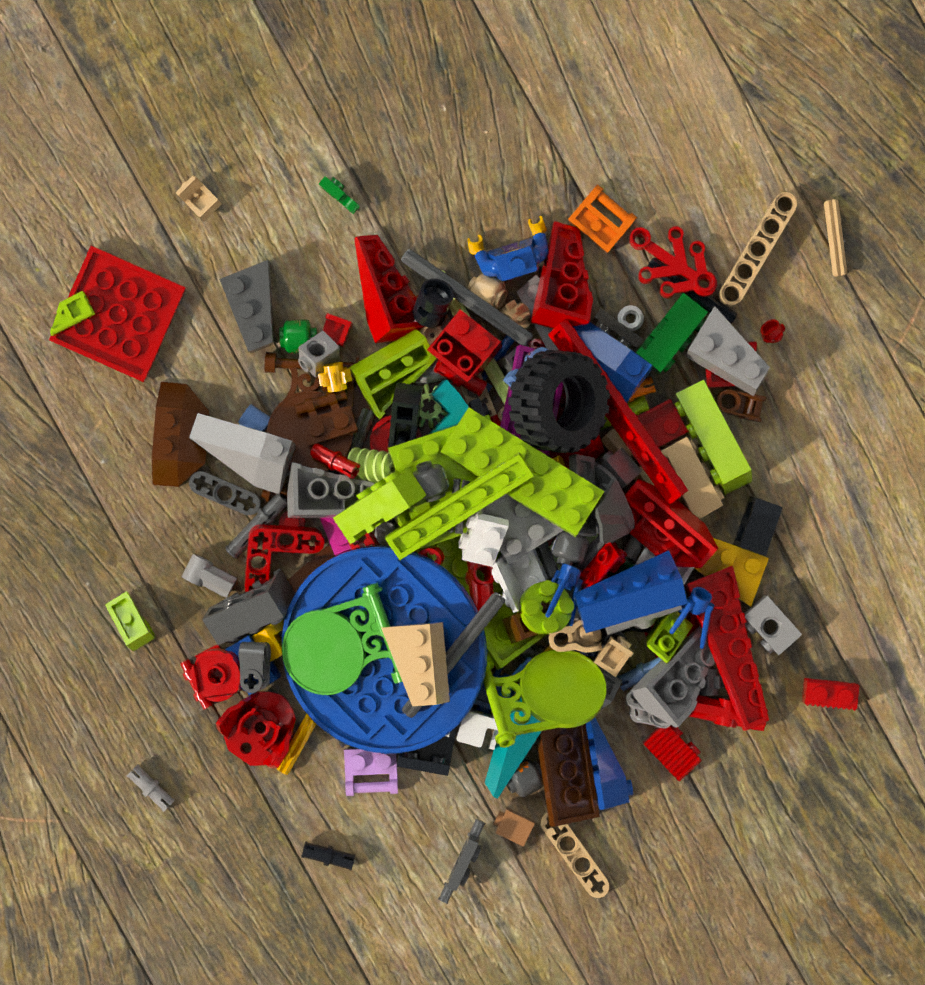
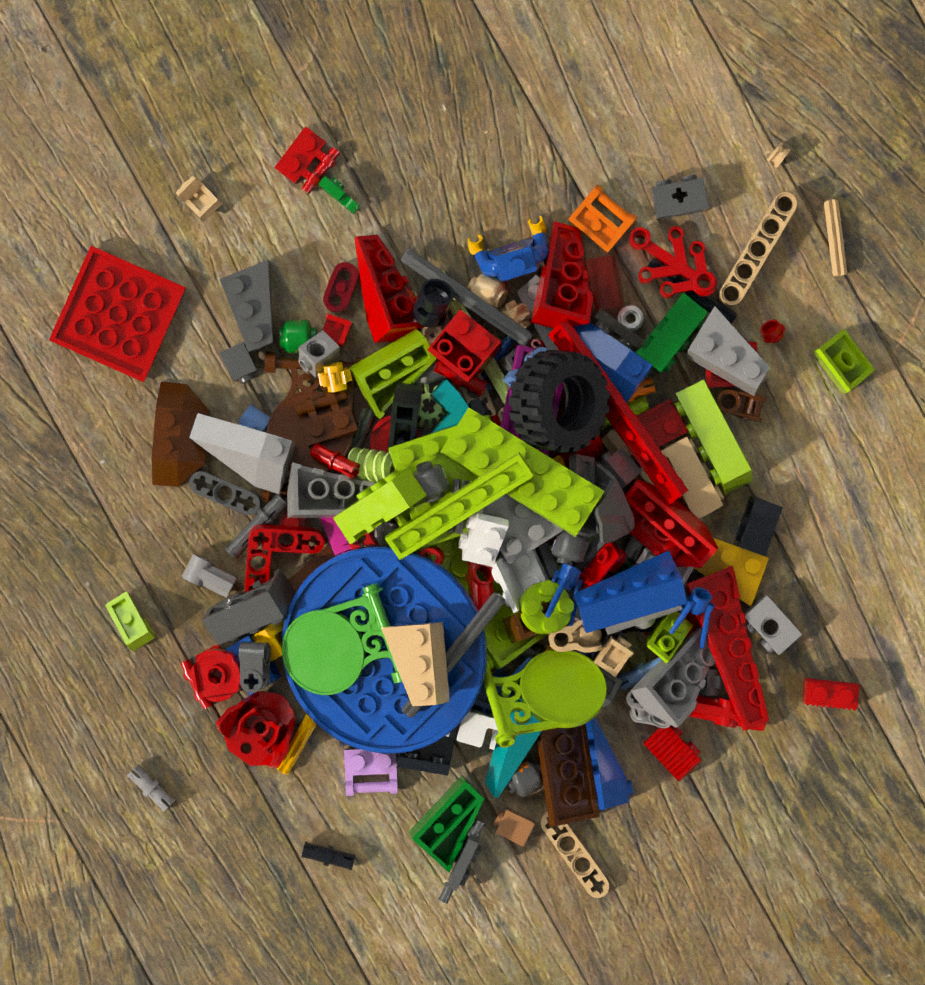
lime tile [50,291,96,336] -> none
none -> dark grey brick [220,342,258,384]
none -> red plate [274,126,340,194]
none -> dark red plate [323,262,359,313]
none -> green wedge [409,775,484,873]
none -> clear red hinge [586,255,625,311]
none -> dark grey brick [650,175,709,220]
none -> tan bush [766,142,791,168]
none -> lime slope [812,329,875,394]

